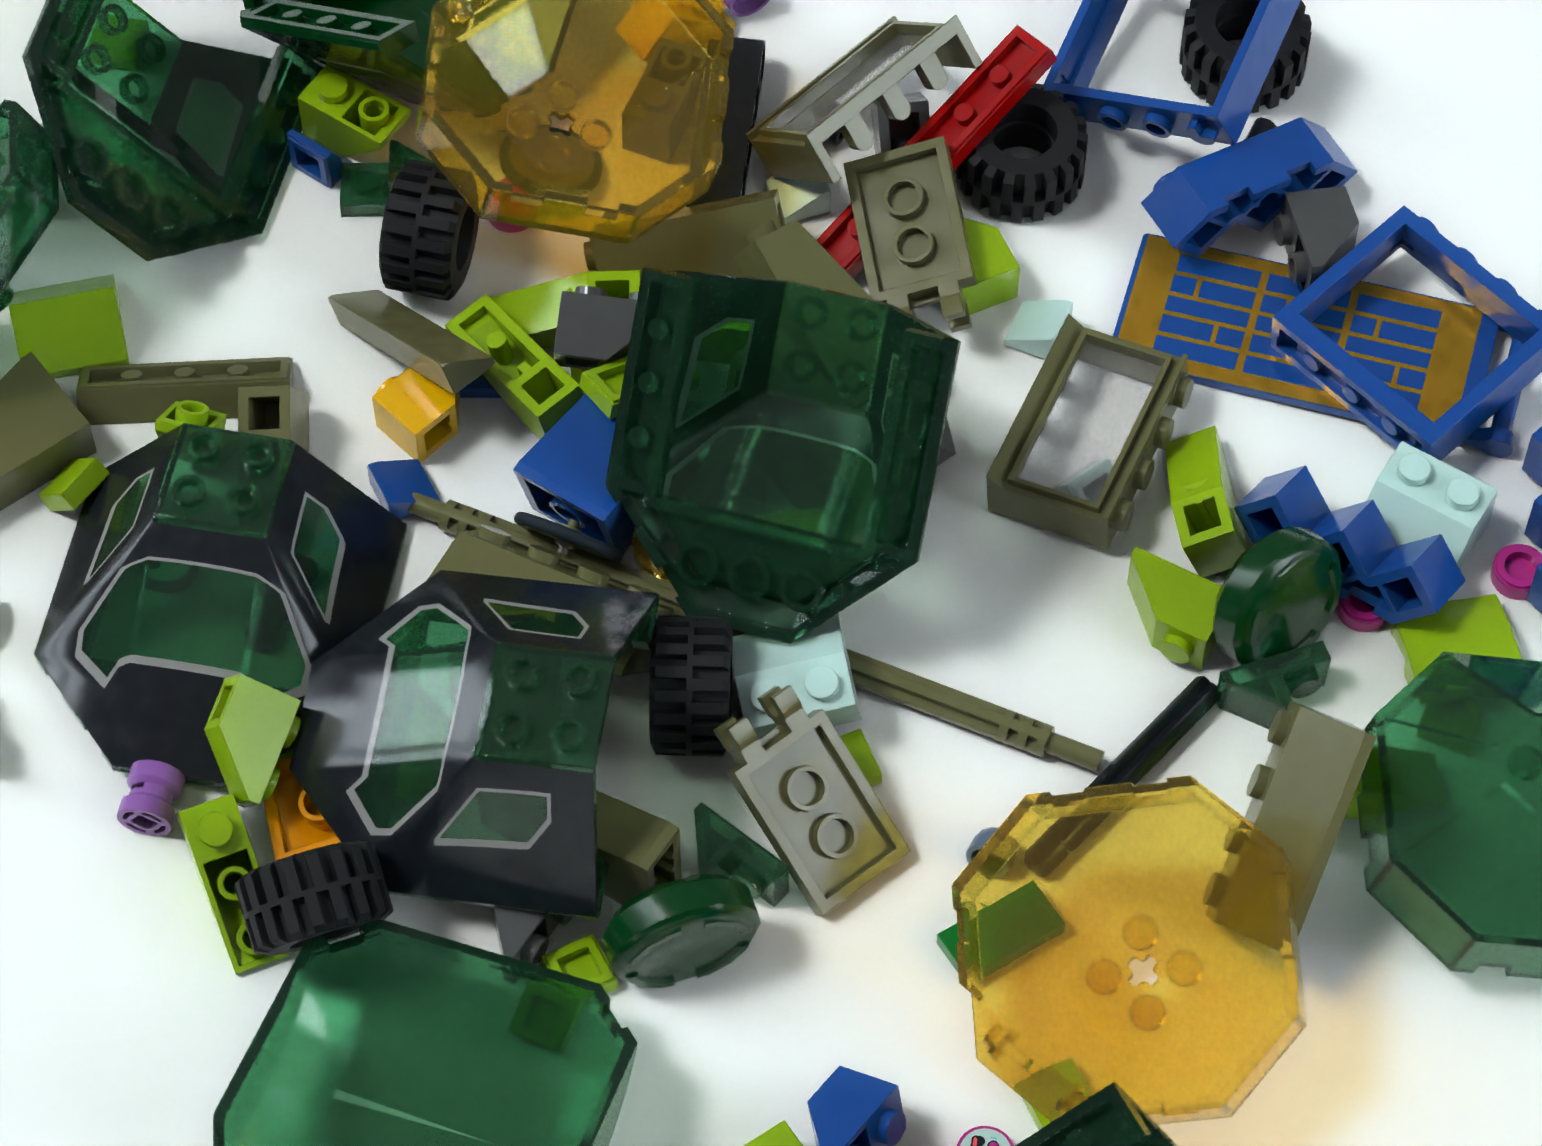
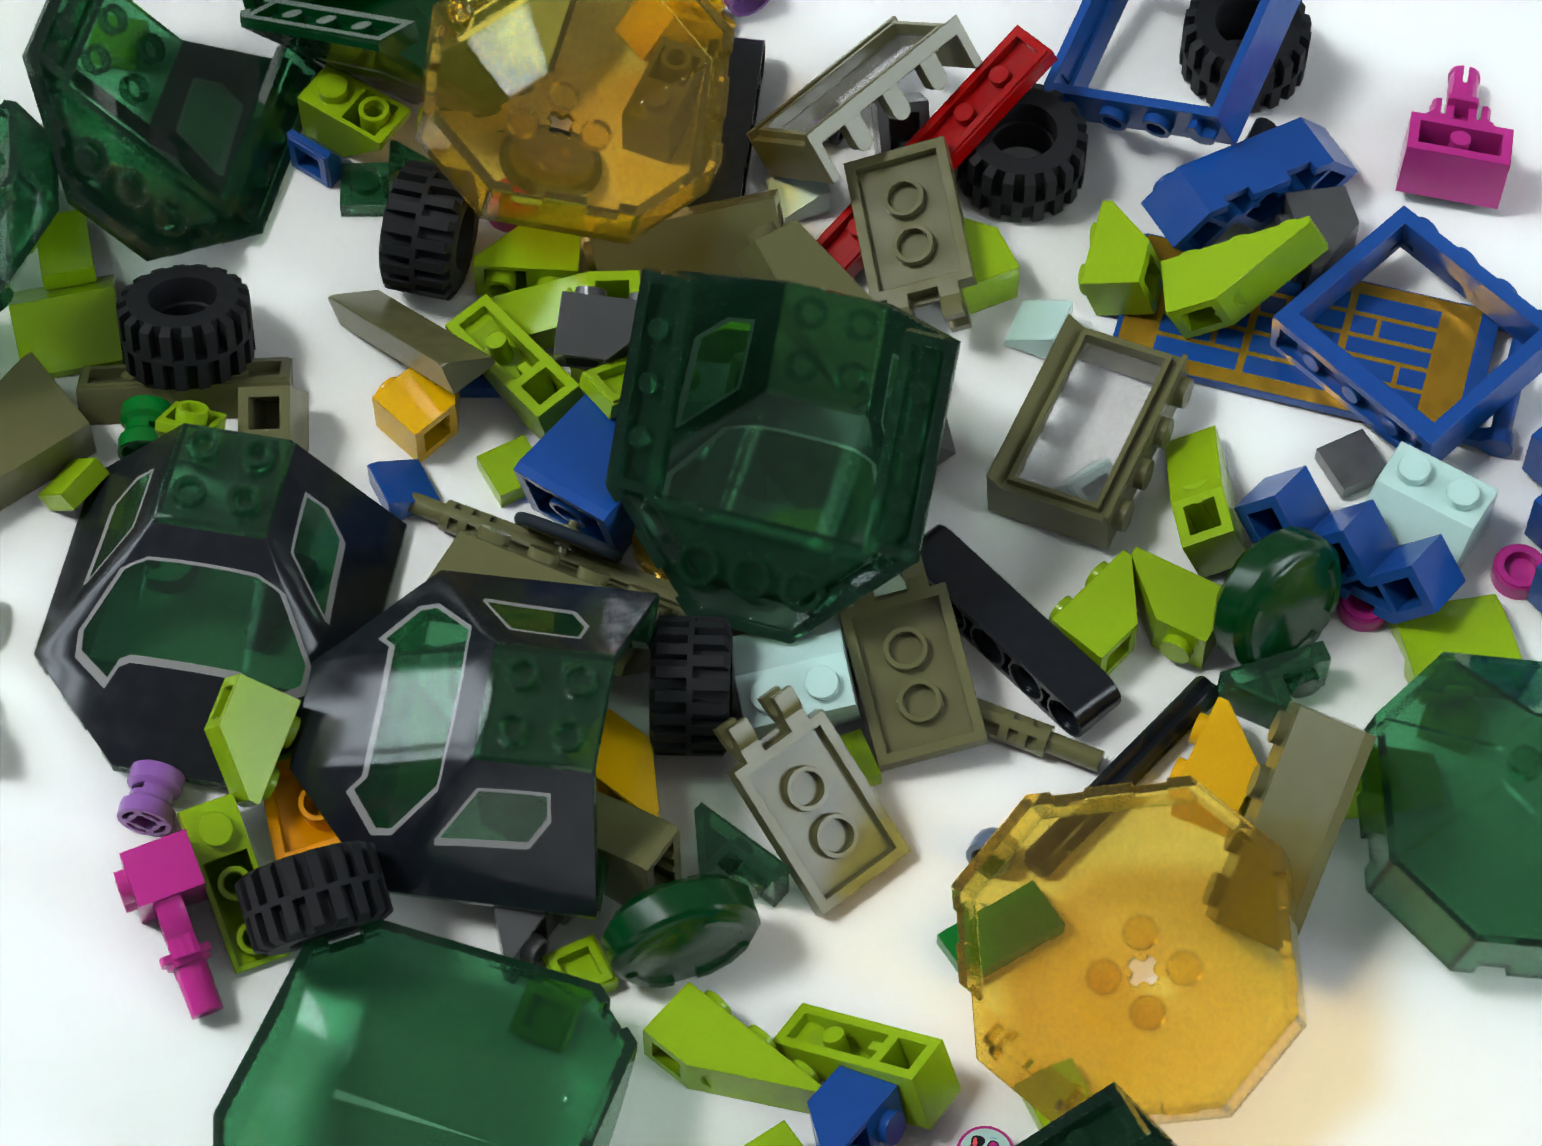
none -> lime tile [33,210,97,291]
none -> dark pink brick [113,829,224,1020]
none -> black tyre [116,264,256,391]
none -> green wheel [117,395,172,459]
none -> lime slope [473,217,585,297]
none -> lime tile [476,435,532,508]
none -> yellow slope [565,708,659,817]
none -> lime slope [643,981,821,1114]
none -> lime slope [773,1003,961,1130]
none -> olive tile [839,553,989,772]
none -> black beam [900,524,1122,738]
none -> lime slope [1049,549,1138,675]
none -> lime slope [1078,200,1163,316]
none -> lime slope [1160,216,1328,339]
none -> yellow slope [1167,696,1258,836]
none -> flat silver tile [1314,428,1387,499]
none -> dark pink brick [1395,65,1514,209]

